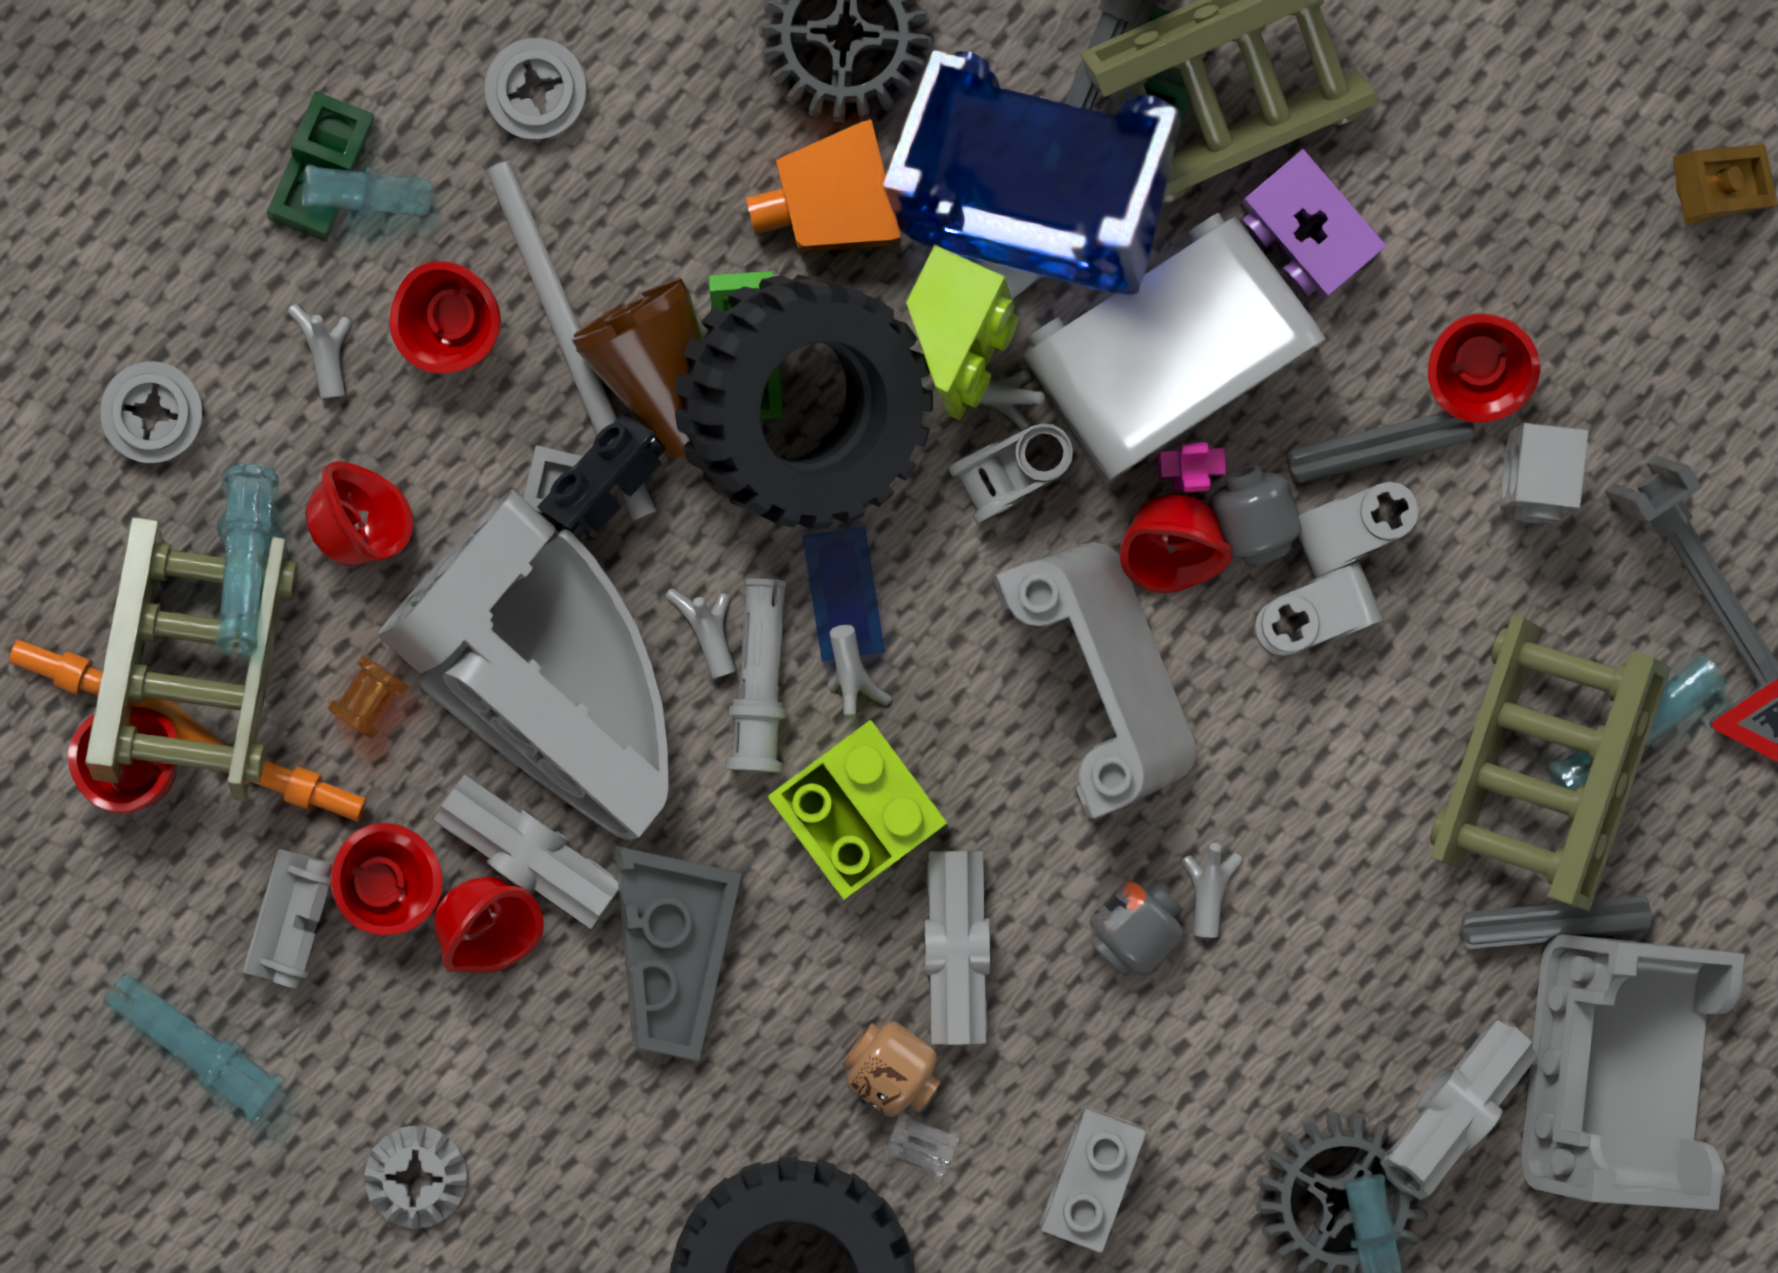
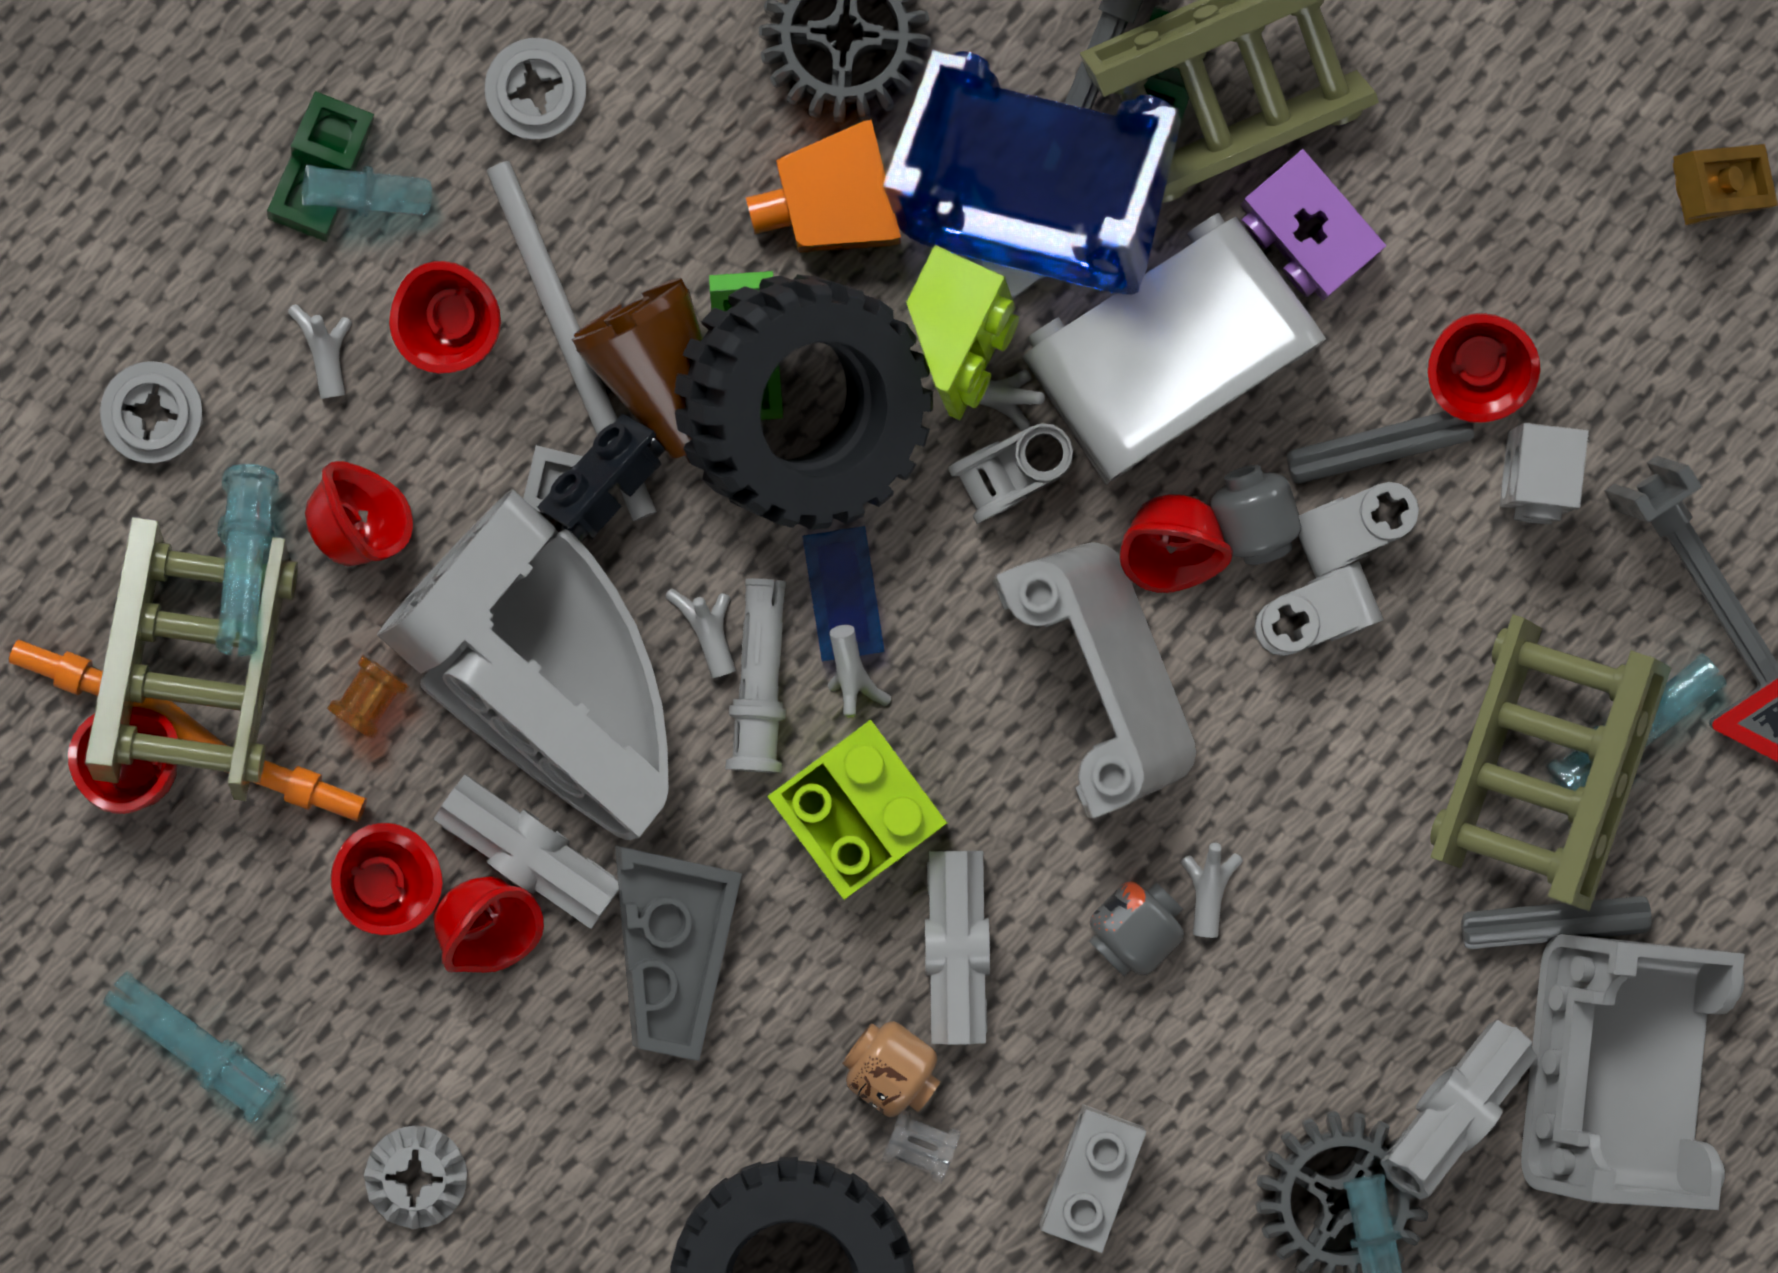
light grey hinge [242,849,333,988] -> none
dark pink plate [1157,442,1226,492] -> none

